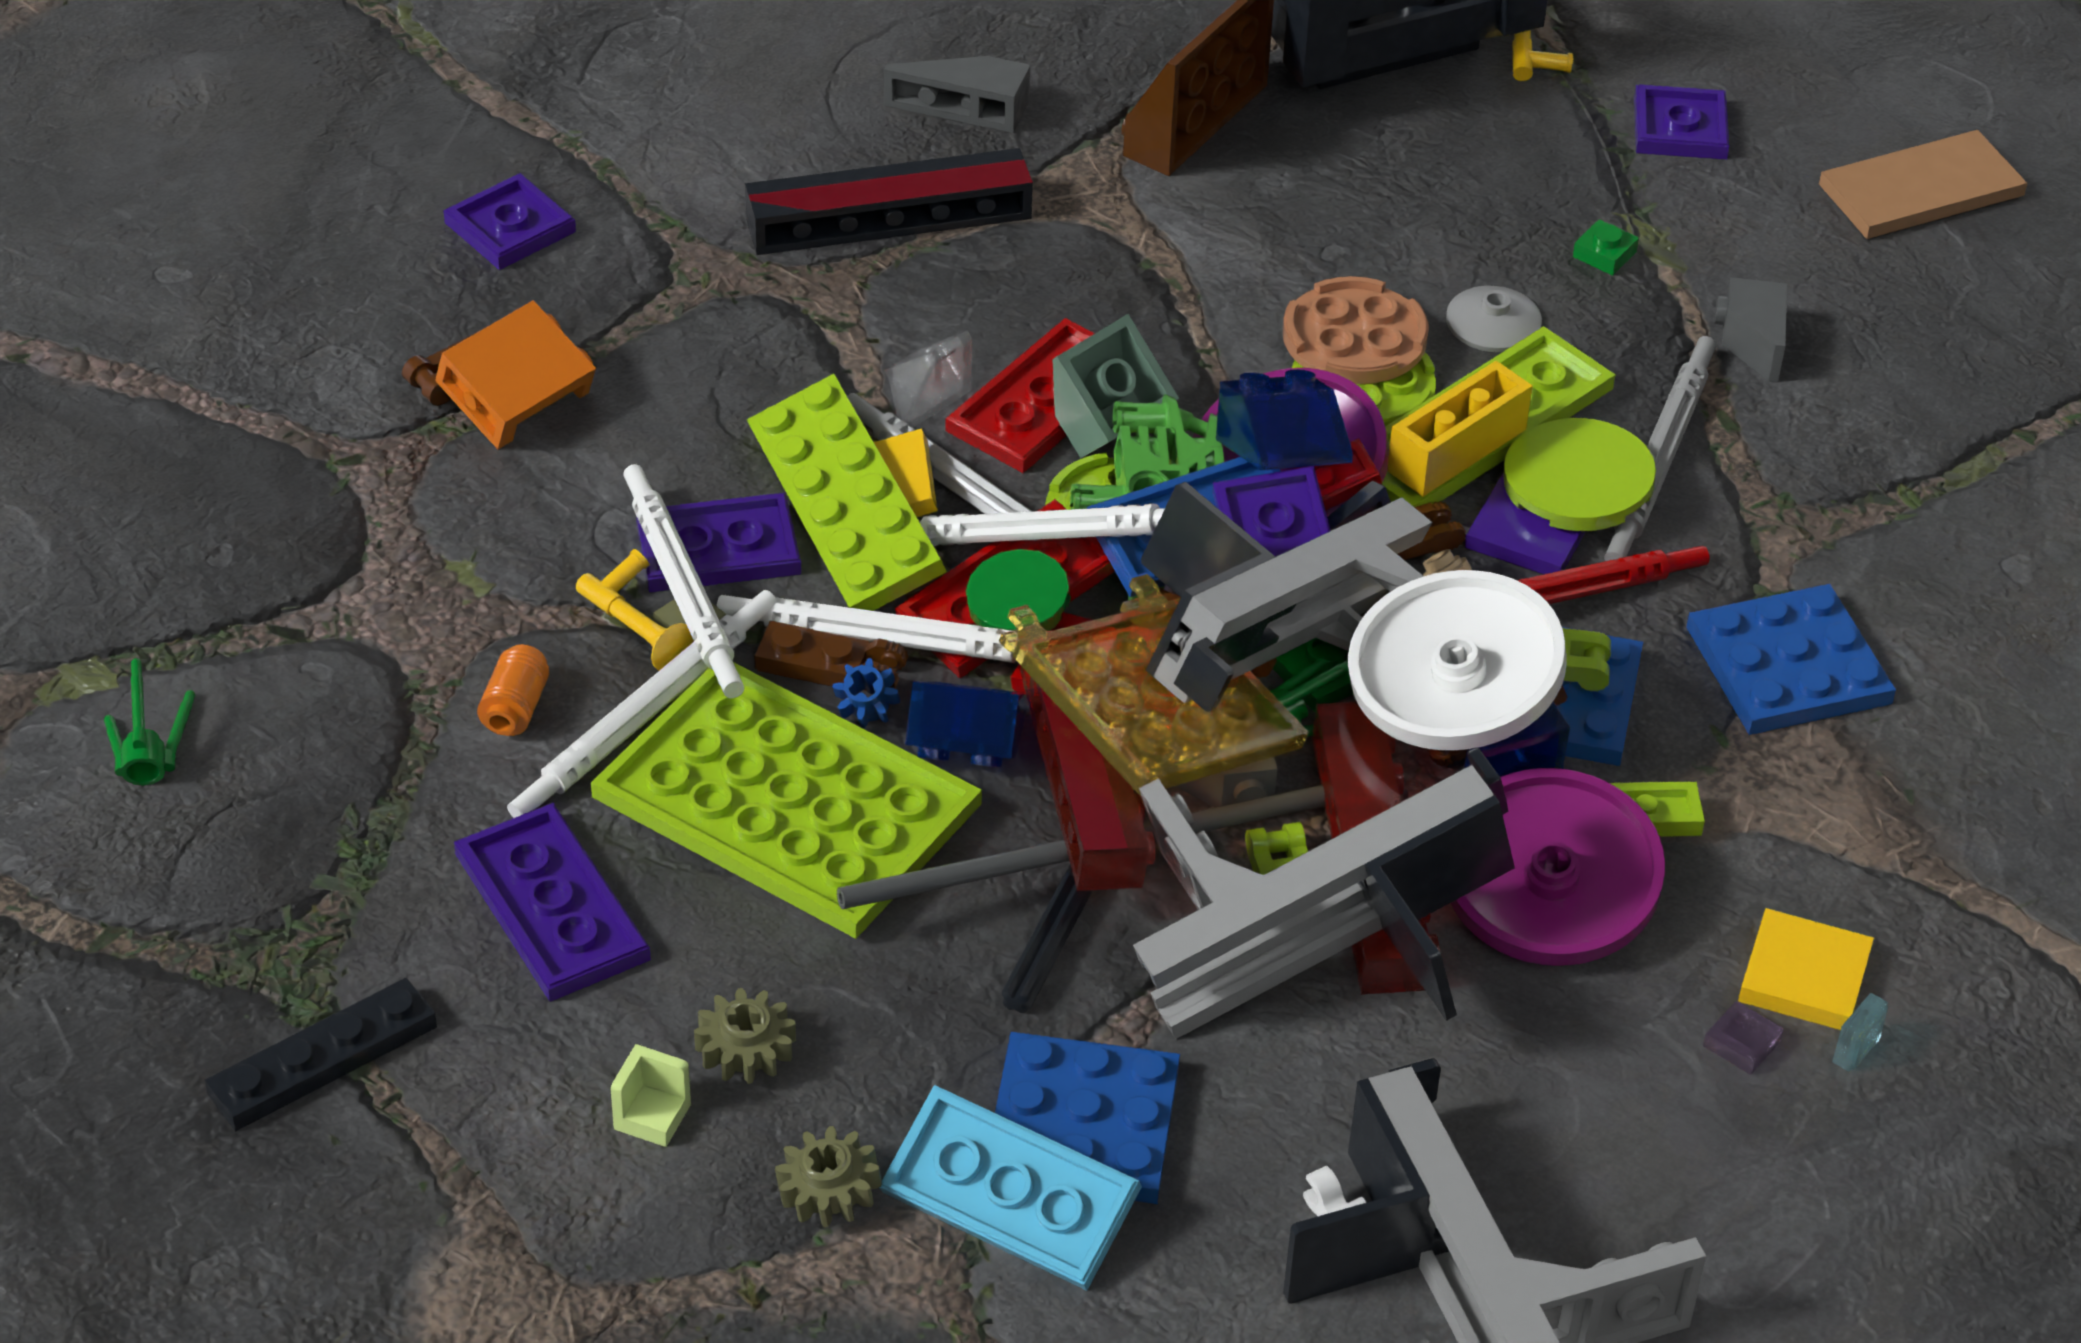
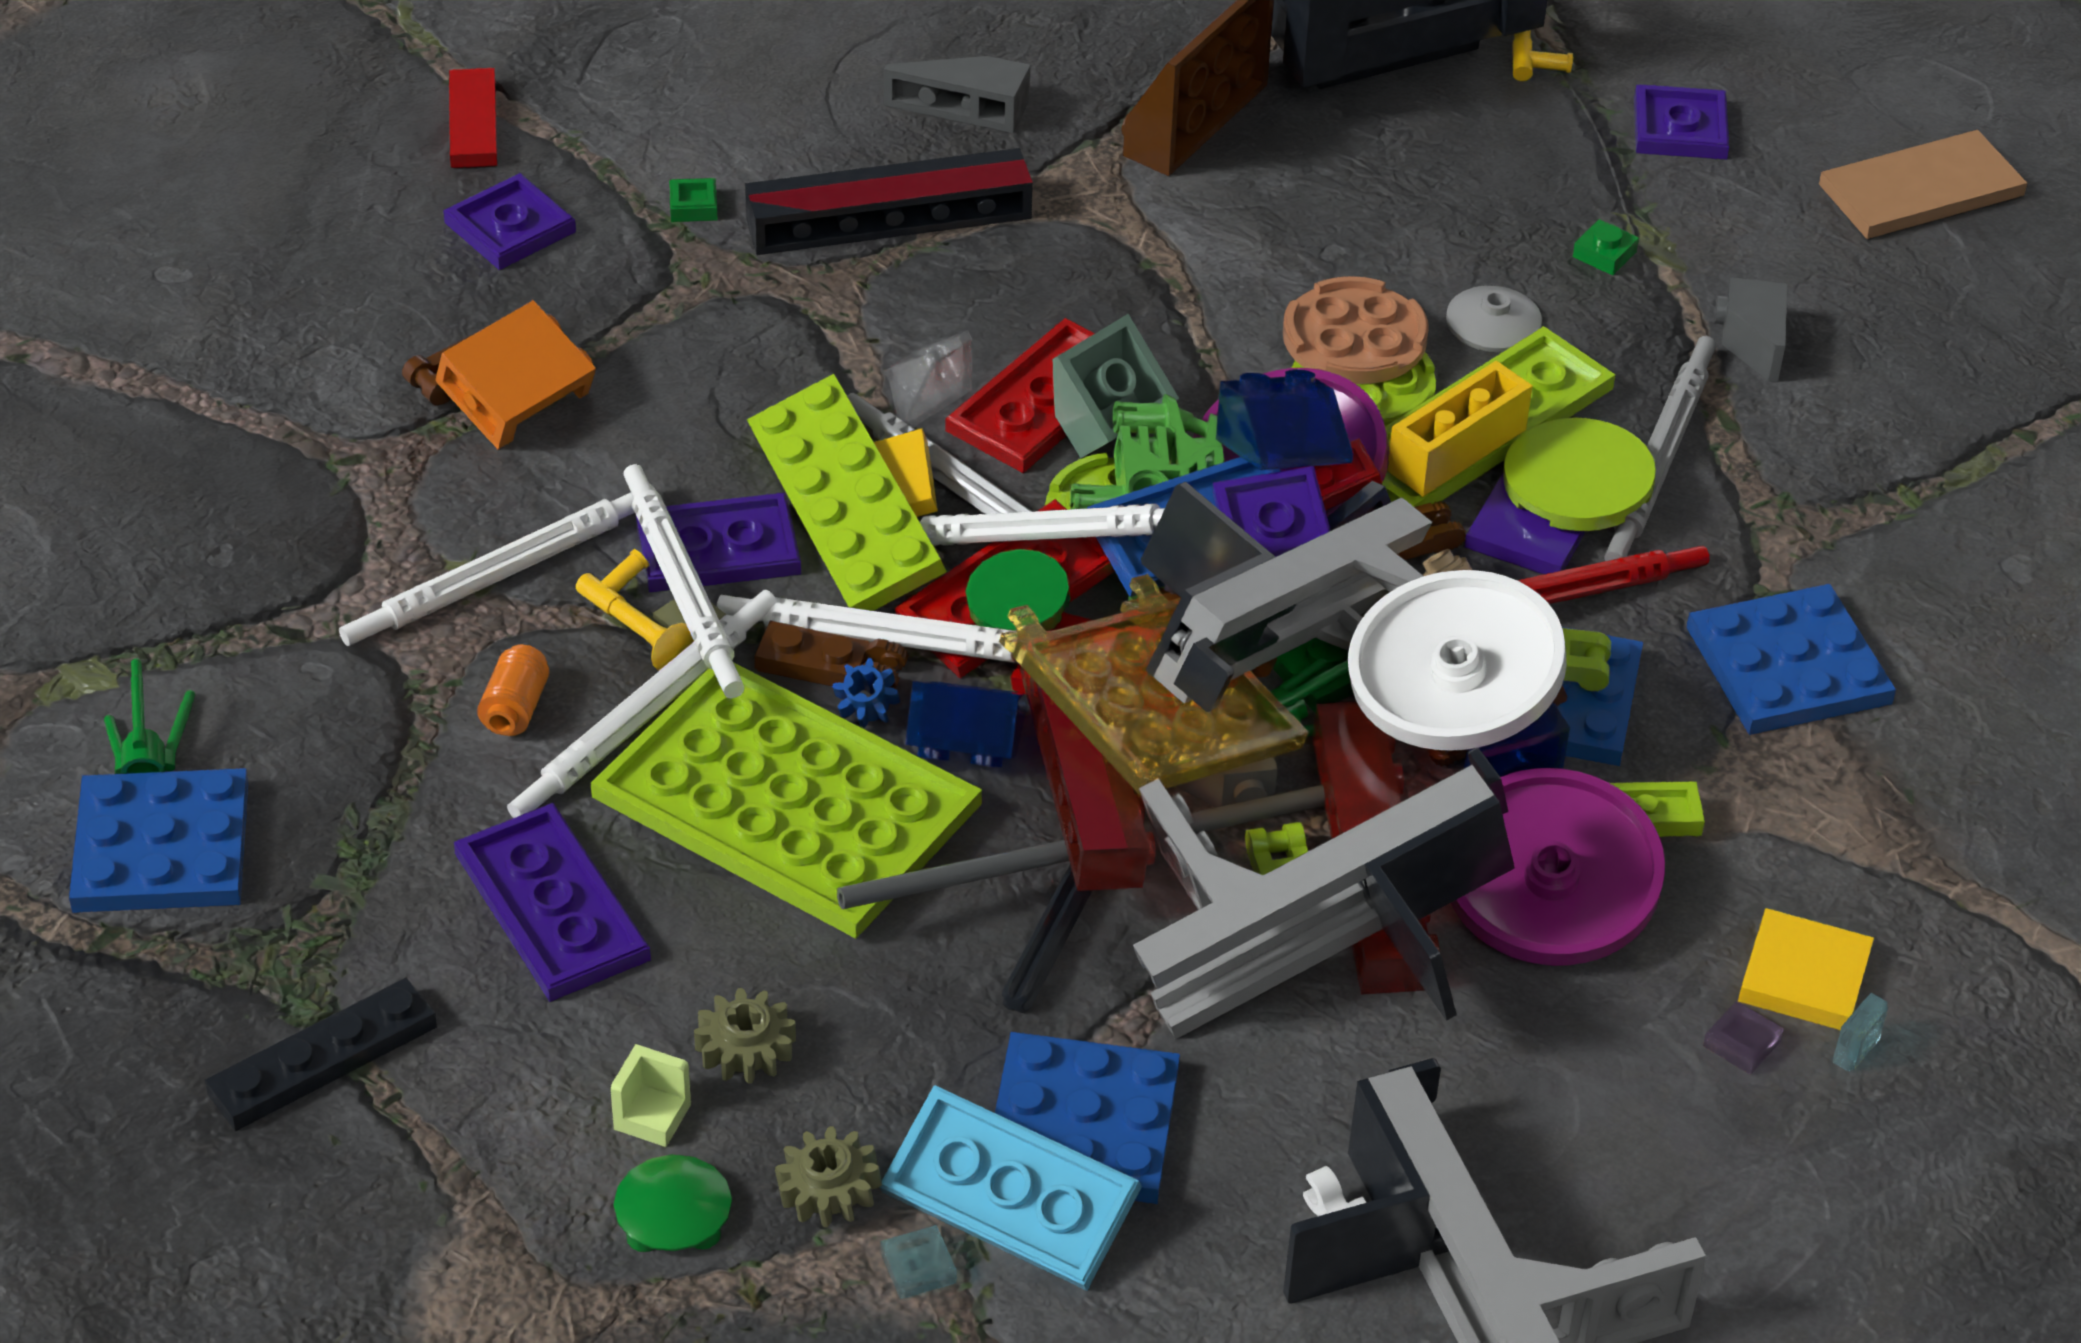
none -> blue plate [69,768,249,913]
none -> white axle [339,484,656,646]
none -> red tile [449,68,498,168]
none -> green dish [613,1154,732,1252]
none -> green tile [669,178,718,222]
none -> clear light blue tile [880,1225,957,1300]

